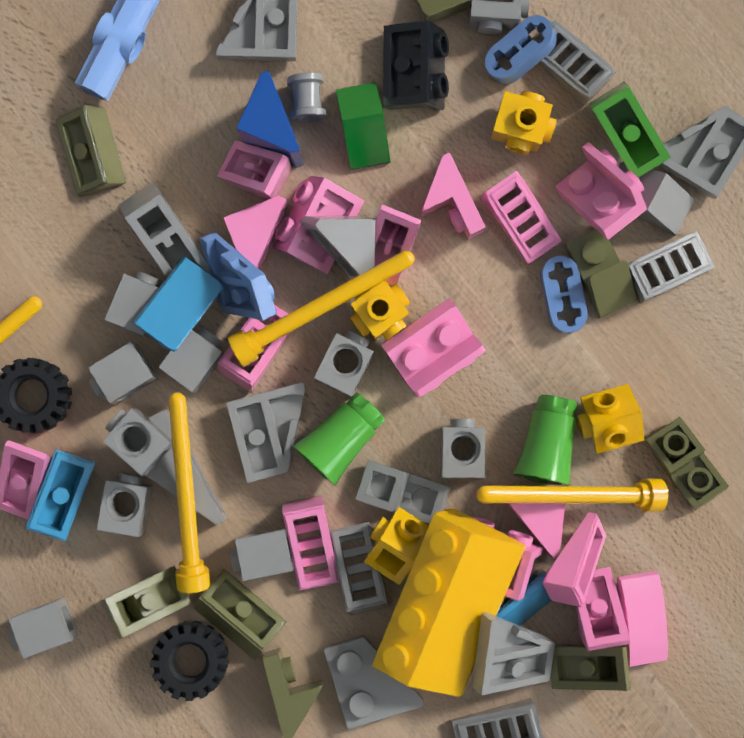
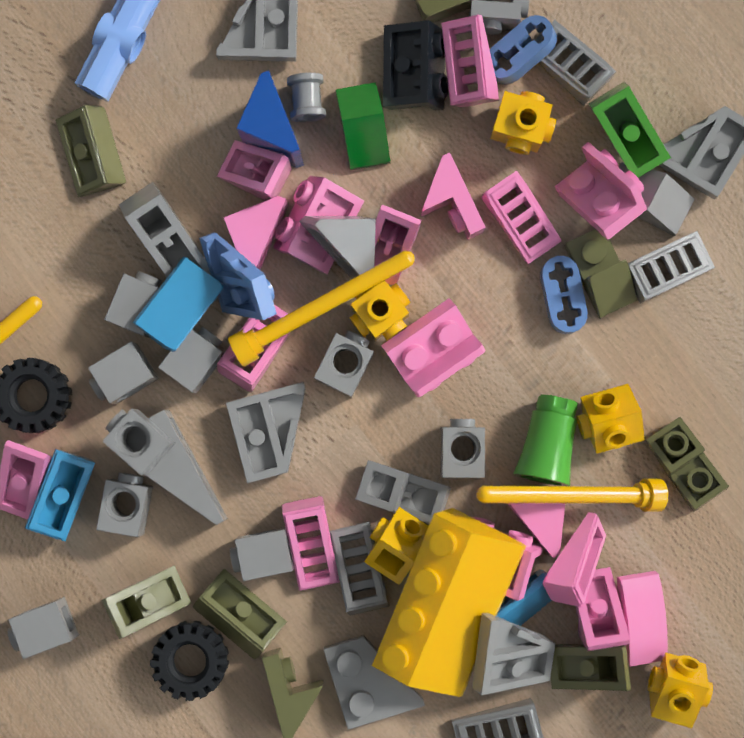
yellow piece [169,393,210,593] -> none
bright green plant [293,392,386,486] -> none
none -> bright pink slope [441,14,499,107]
none -> yellow brick [647,652,713,728]

